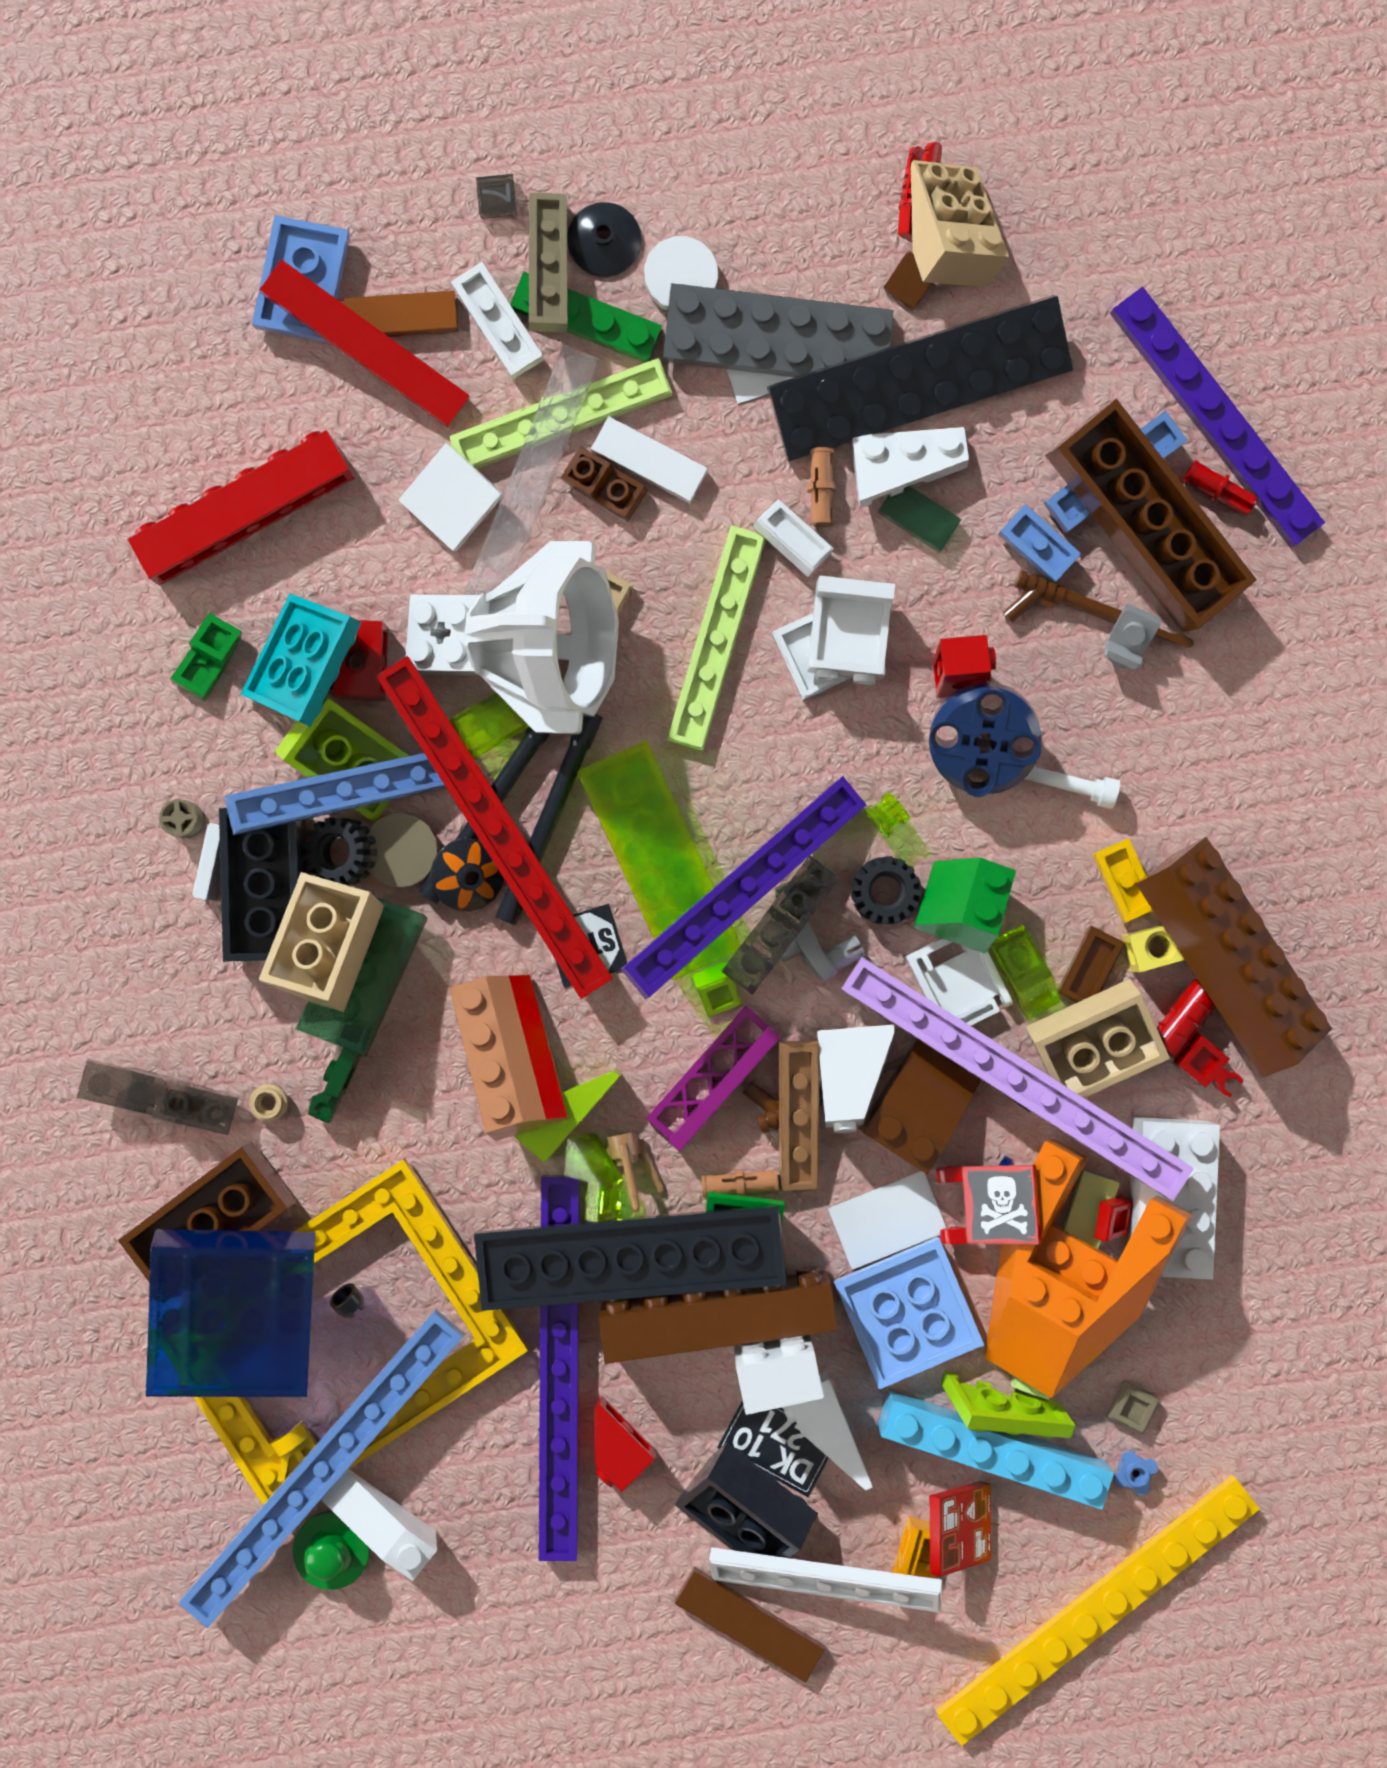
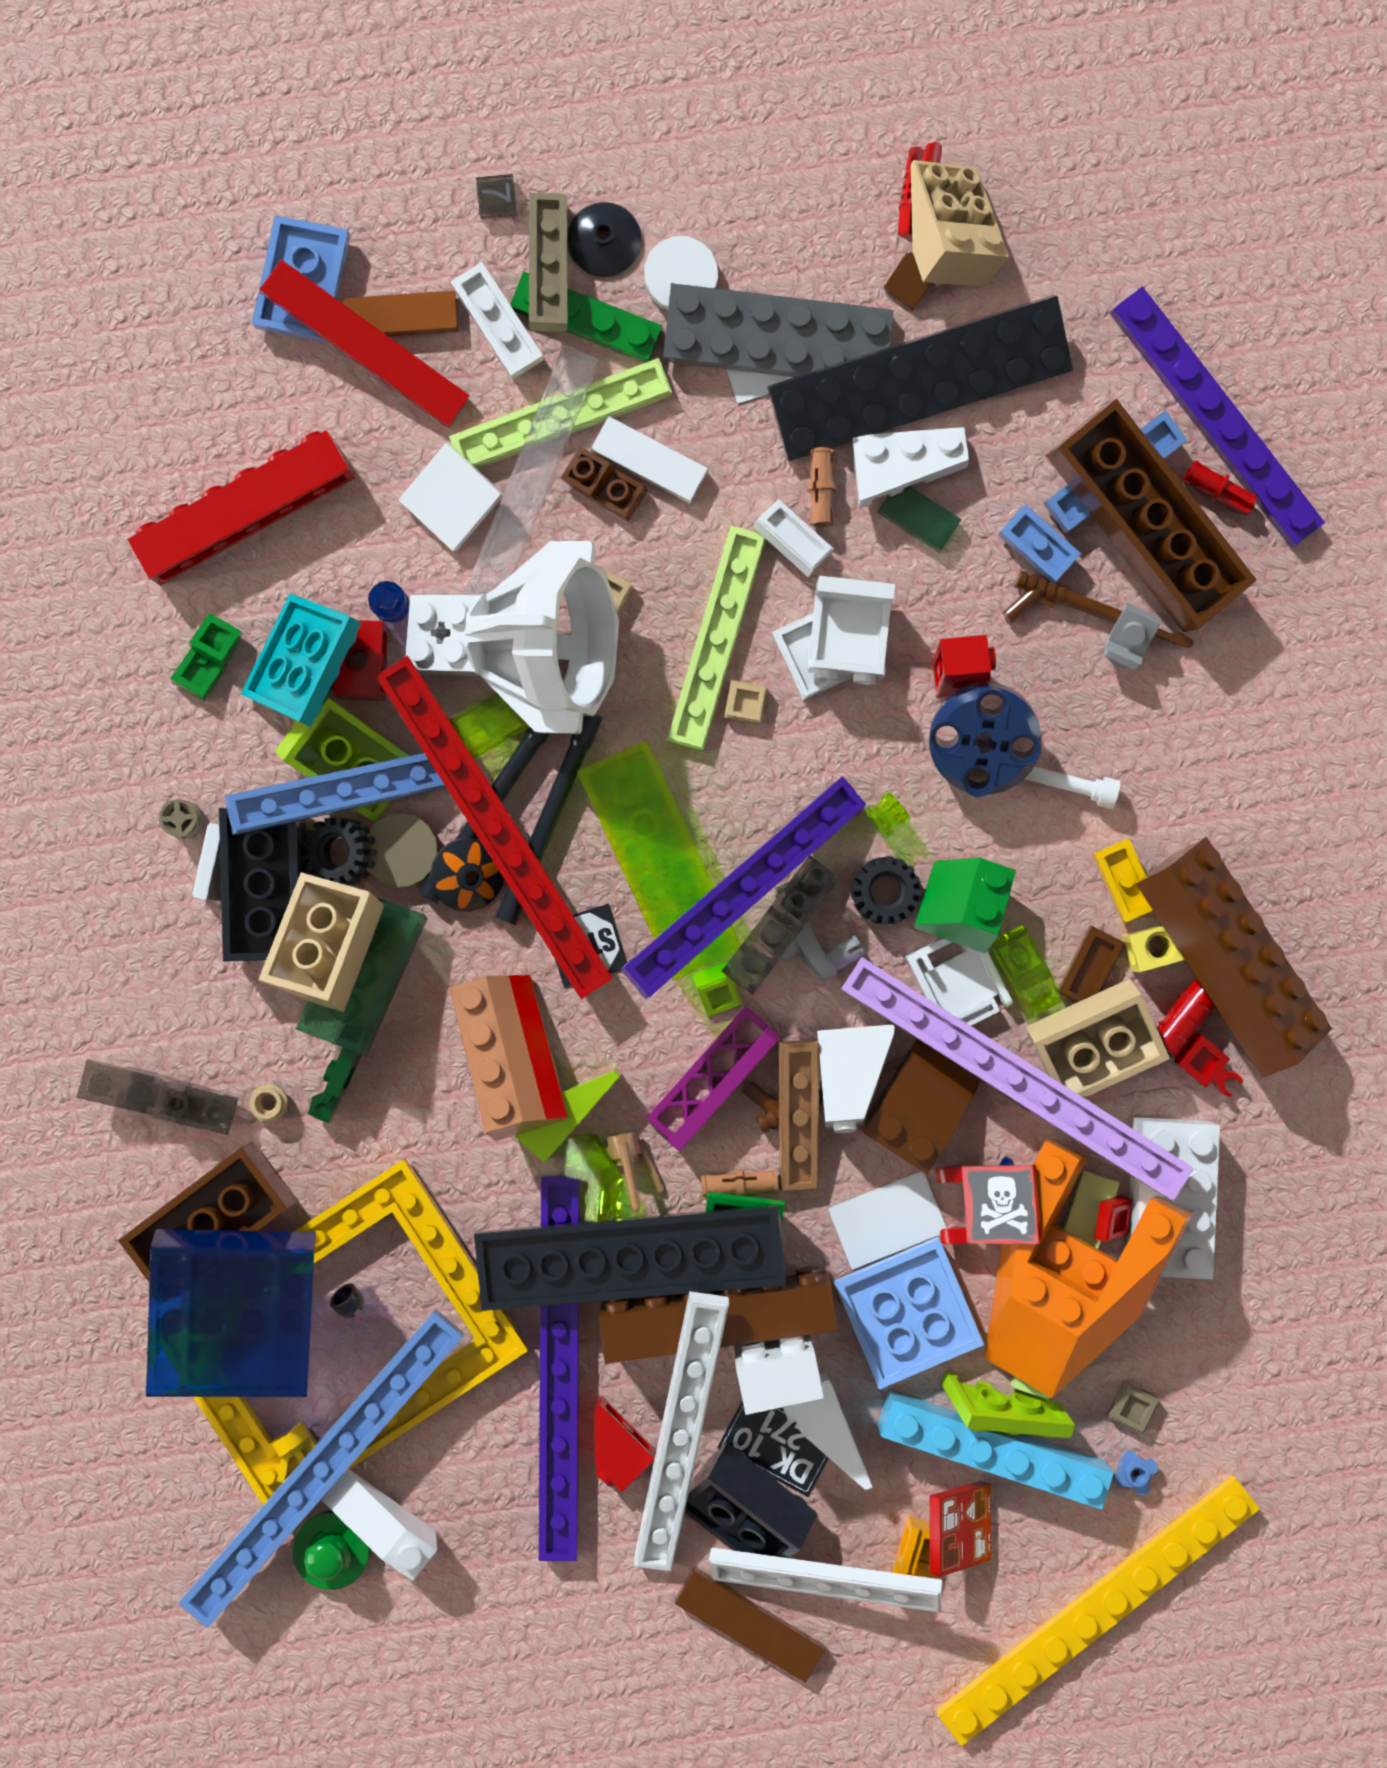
none -> clear blue wheel [368,581,410,624]
none -> white tile [634,1291,729,1571]
none -> tan tile [724,680,768,725]

